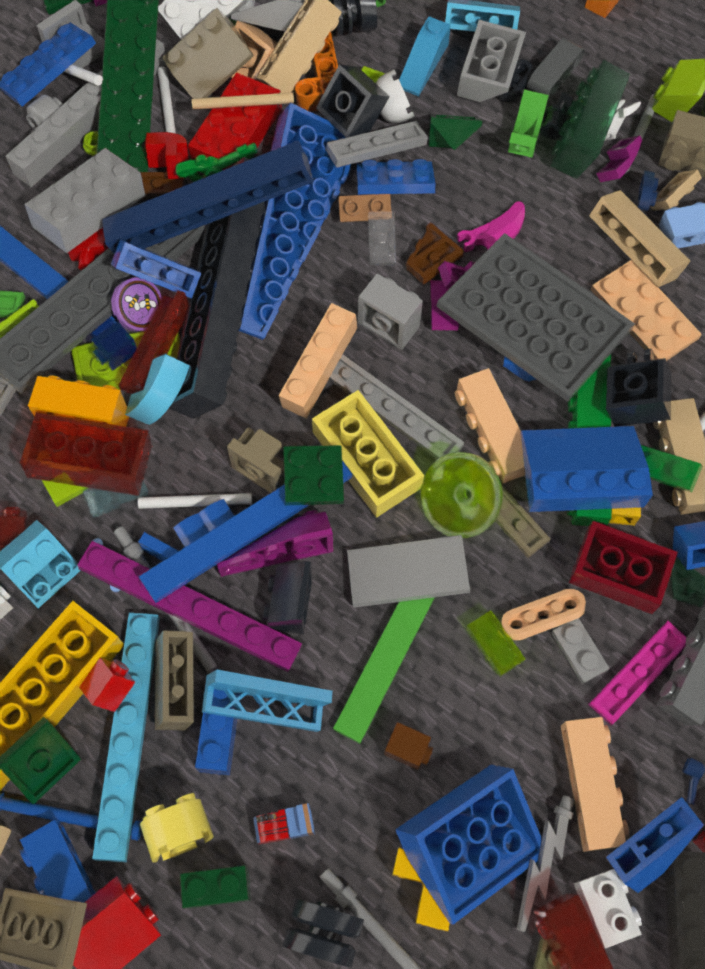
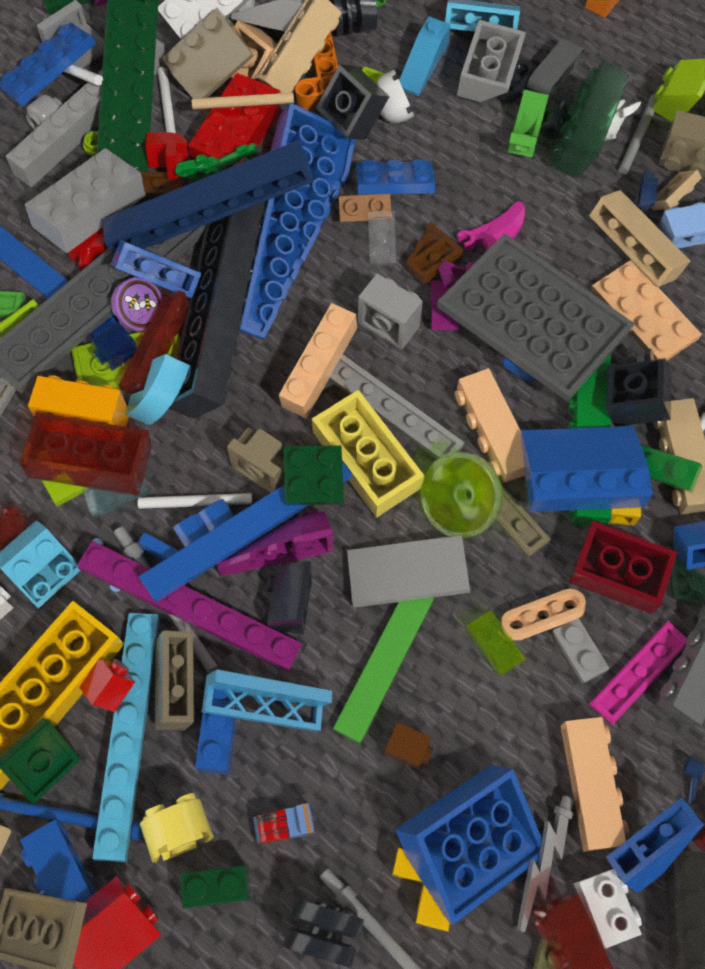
light grey plate [326,121,428,168] -> none
dark green slope [429,114,482,150] -> none
magenta slope [596,135,642,182] -> none

